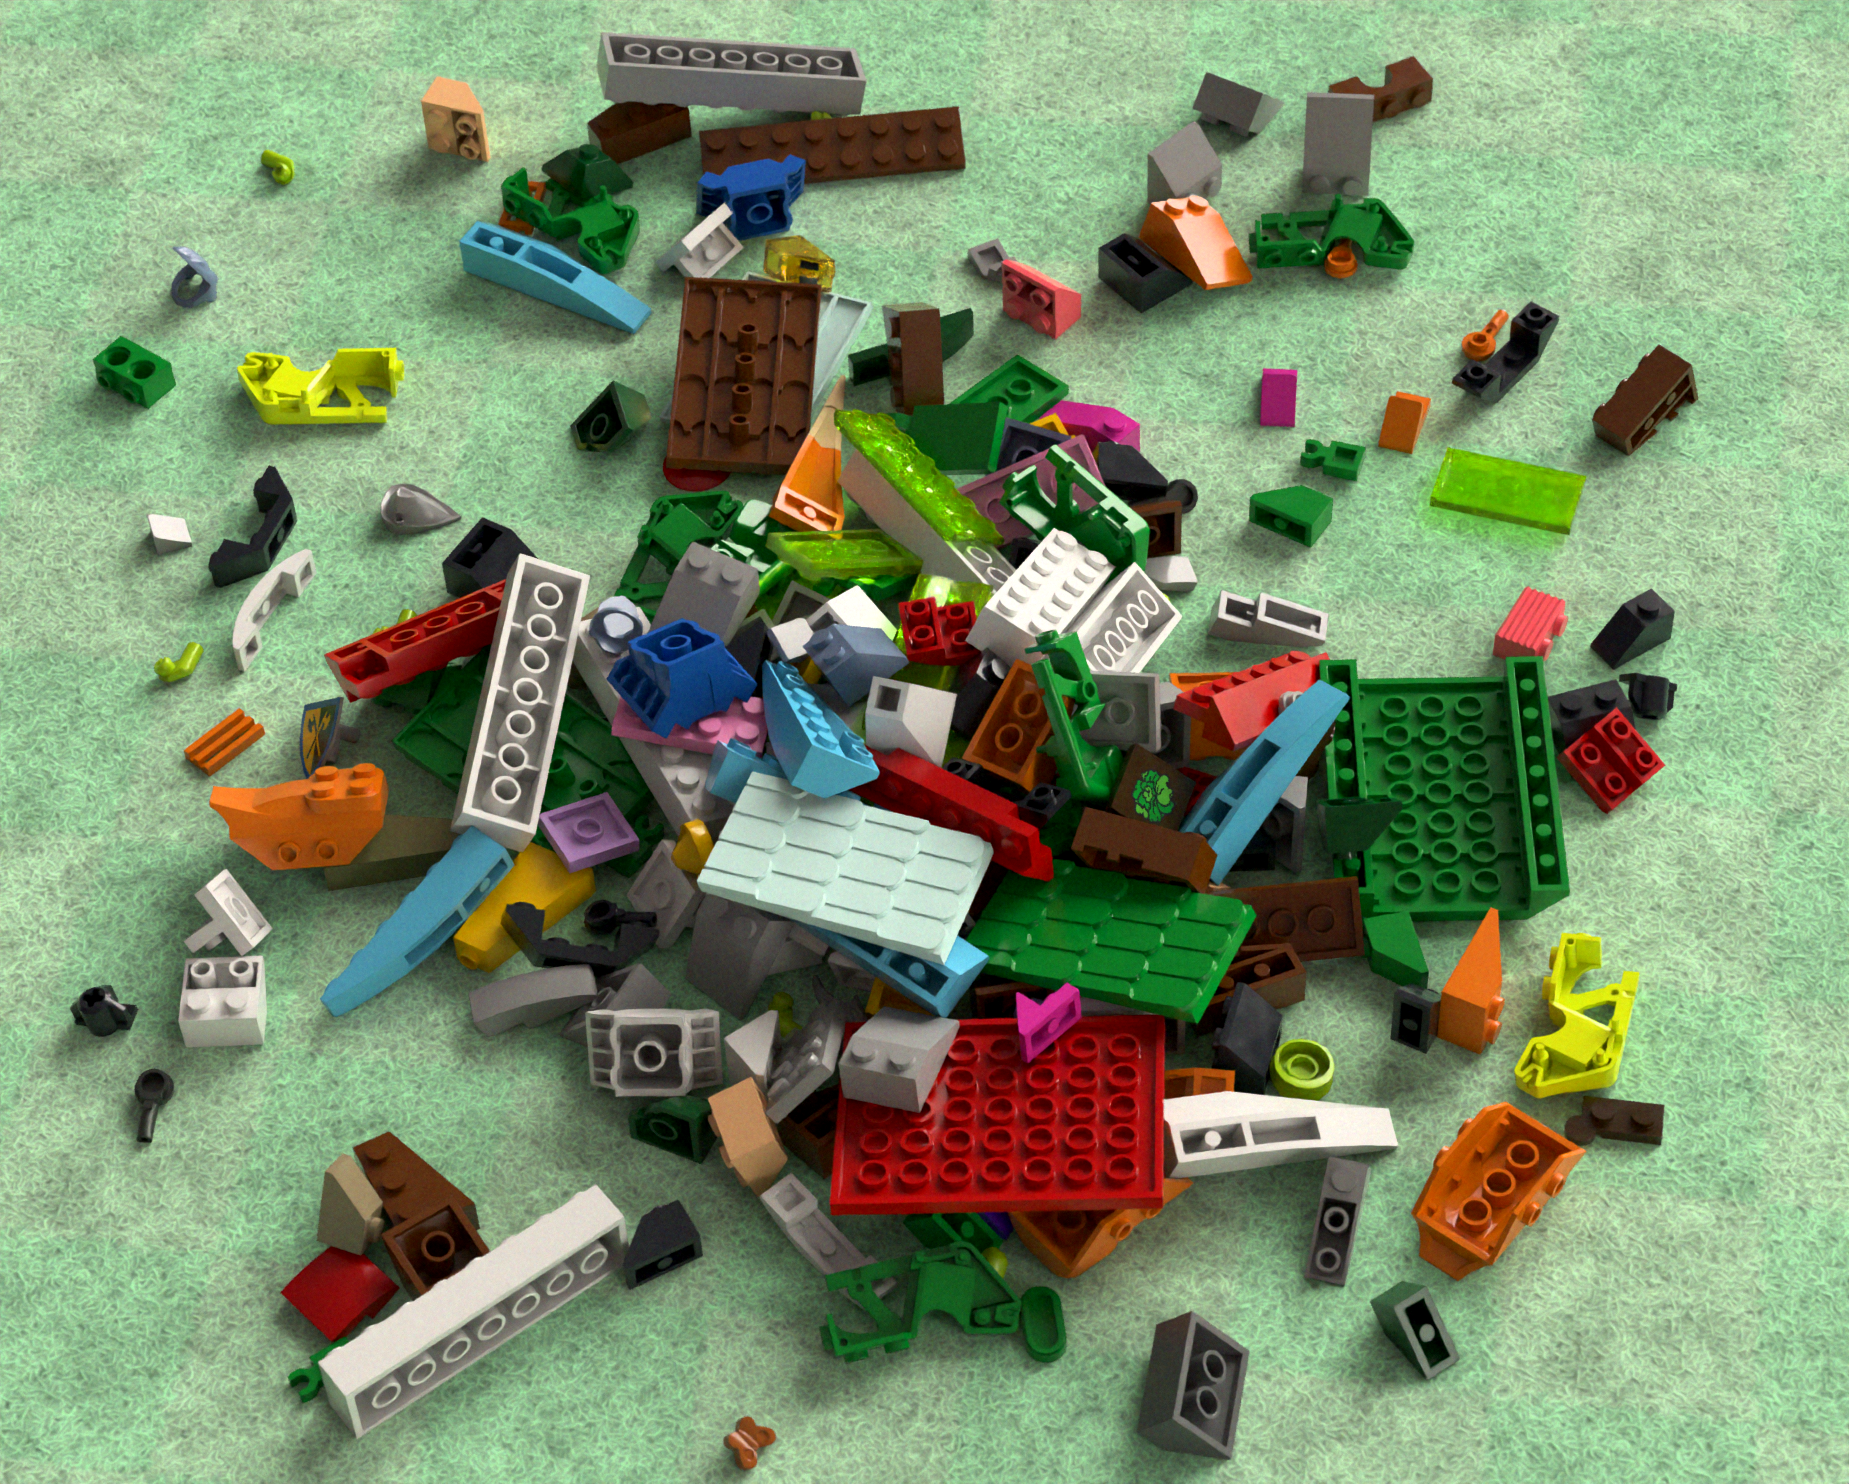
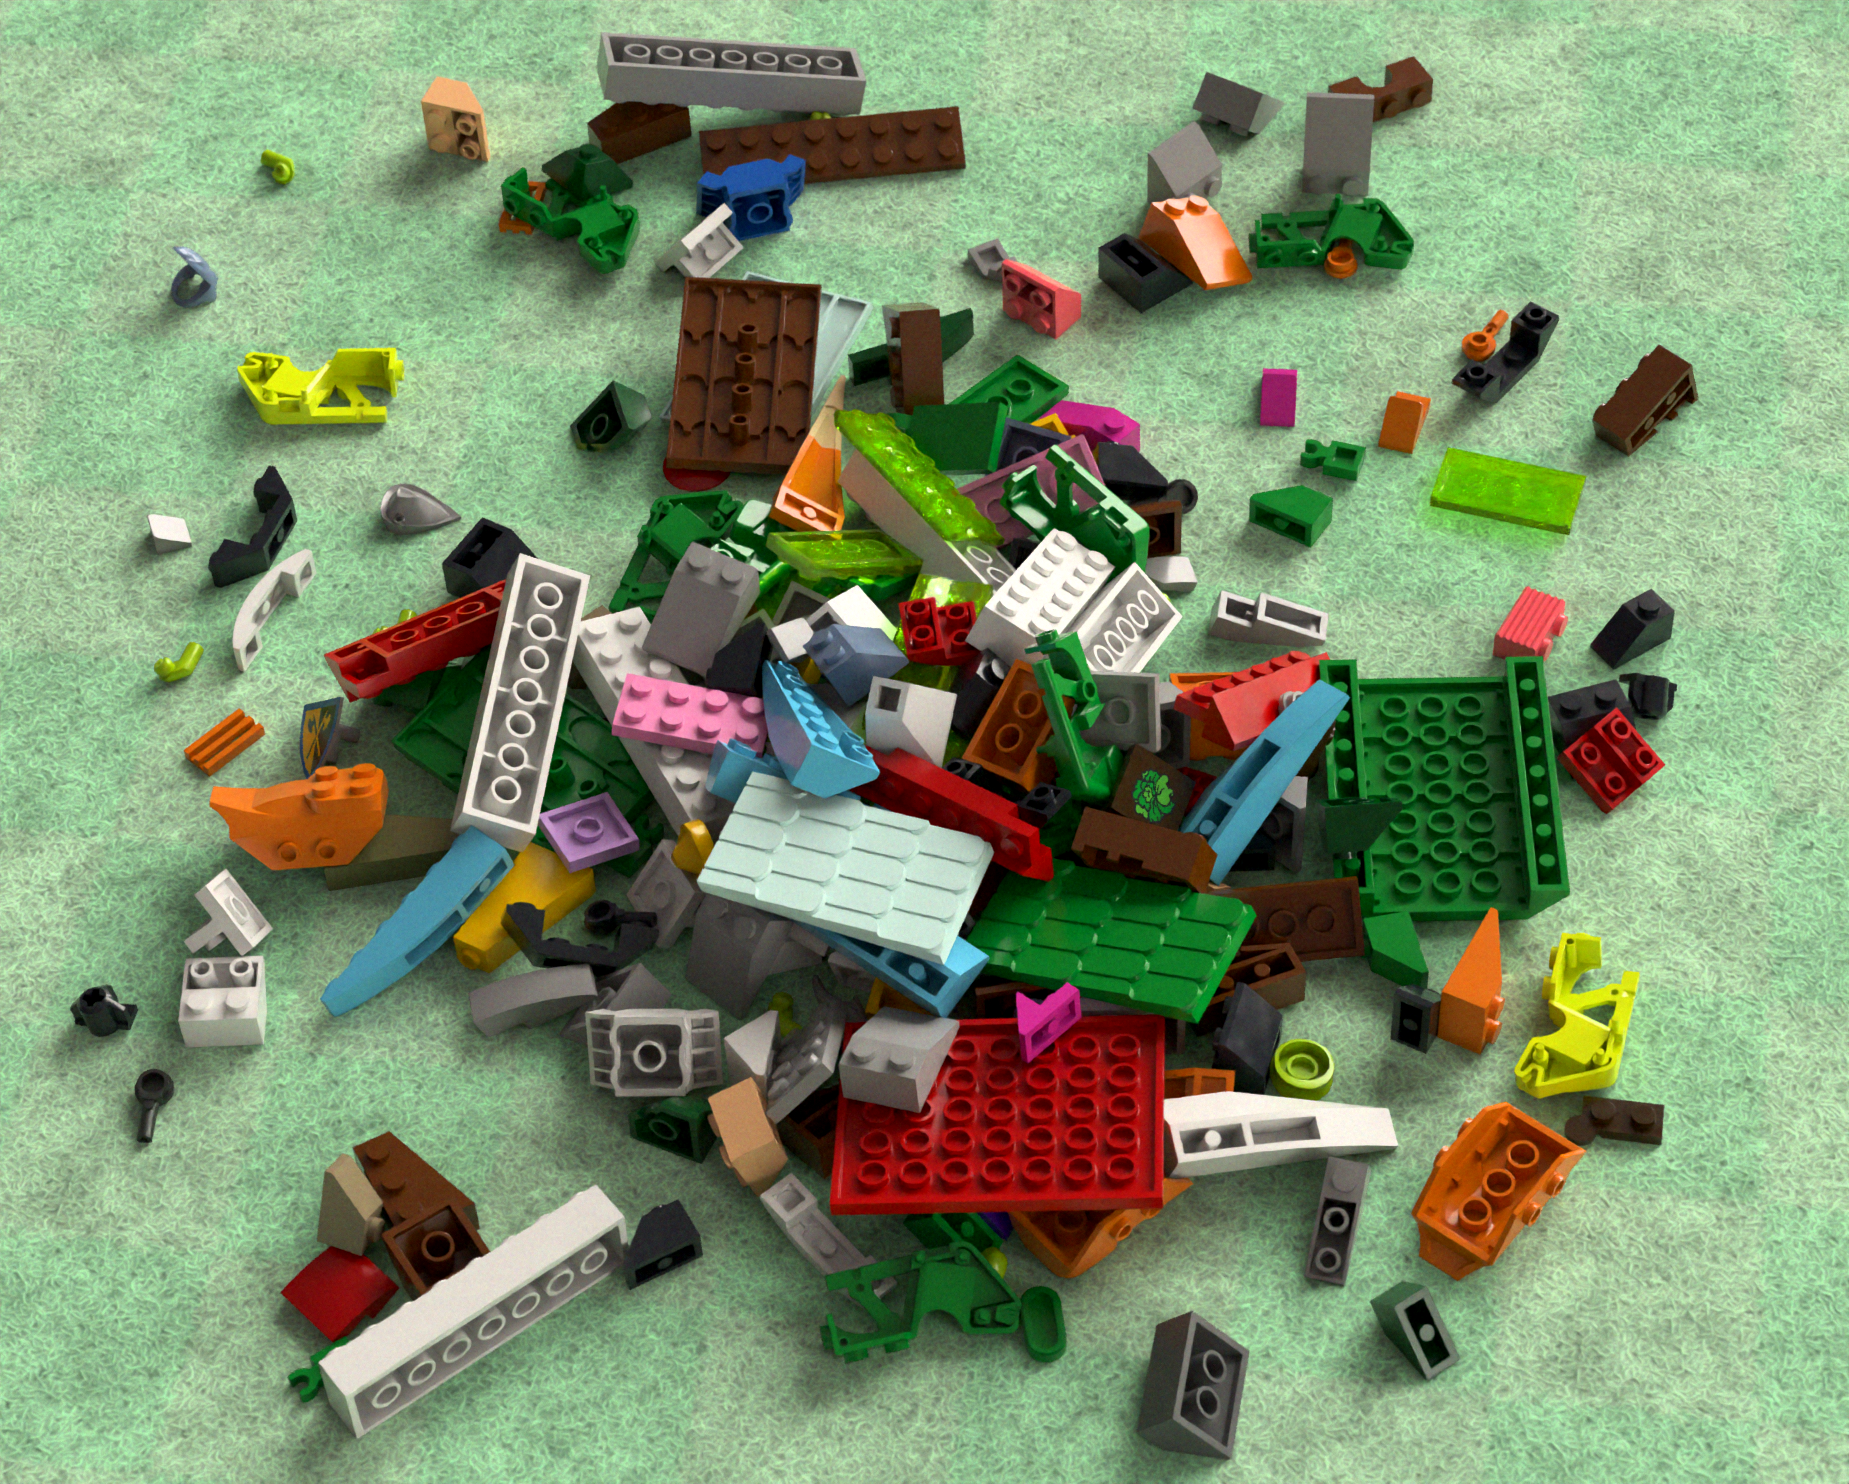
green brick [93,336,176,409] -> none
medium azure wedge [459,221,652,334] -> none
sand blue piece [589,595,643,655] -> none
blue slope [607,618,757,739] -> none
dark orange piece [723,1416,776,1470] -> none
clear yellow slope [763,235,836,292] -> none

